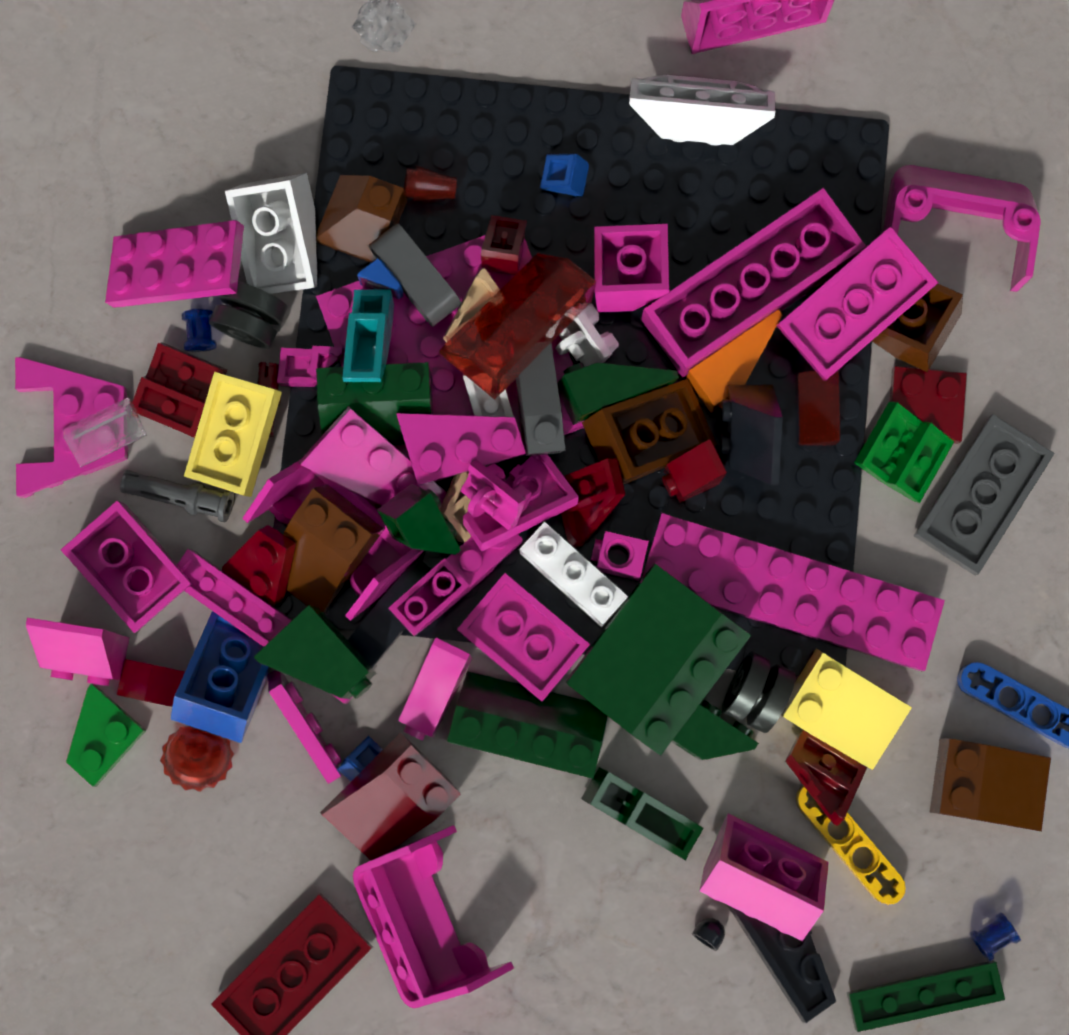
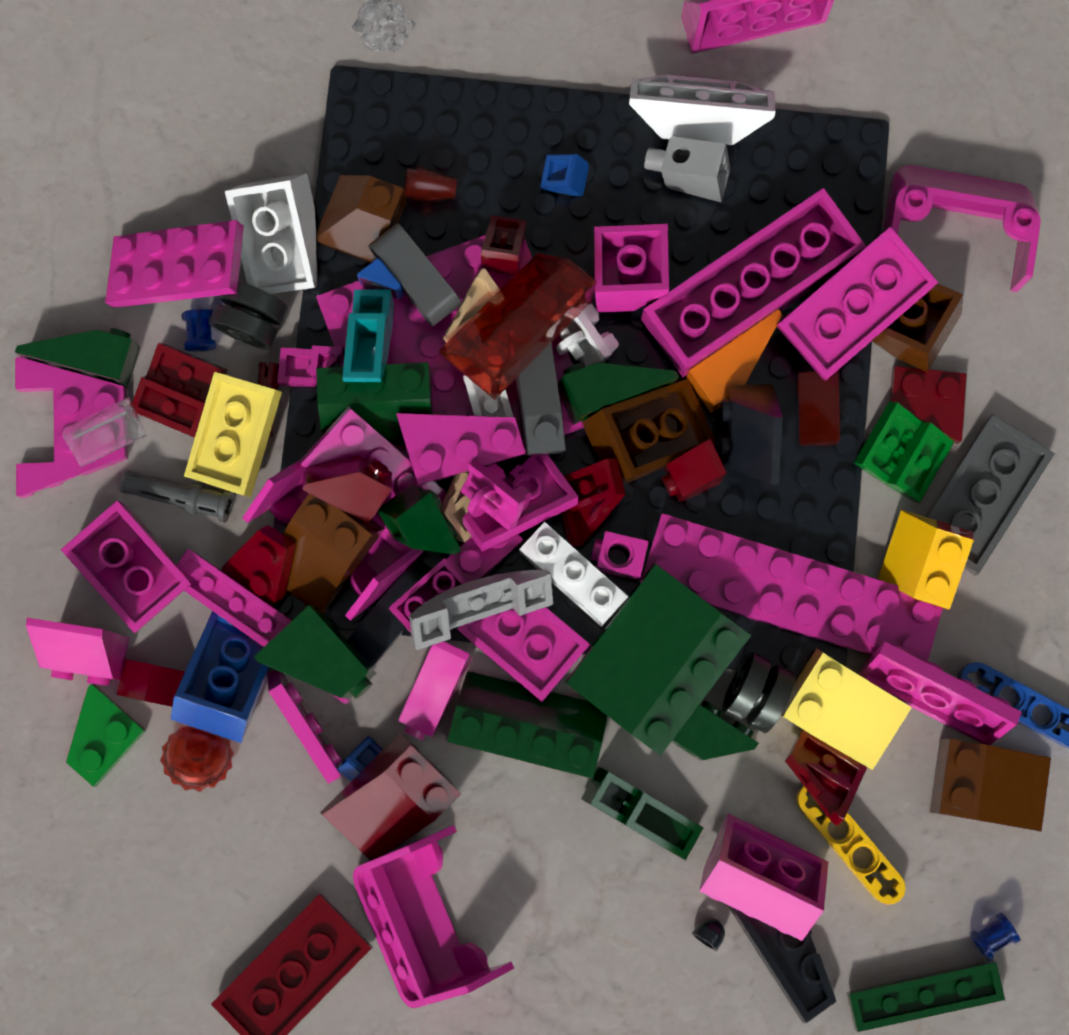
none -> dark green slope [15,328,140,388]
none -> dark red slope [302,455,392,524]
none -> light grey slope [409,570,553,651]
none -> light grey torso [644,136,731,202]
none -> dark pink plate [858,641,1022,745]
none -> yellow slope [878,509,974,610]

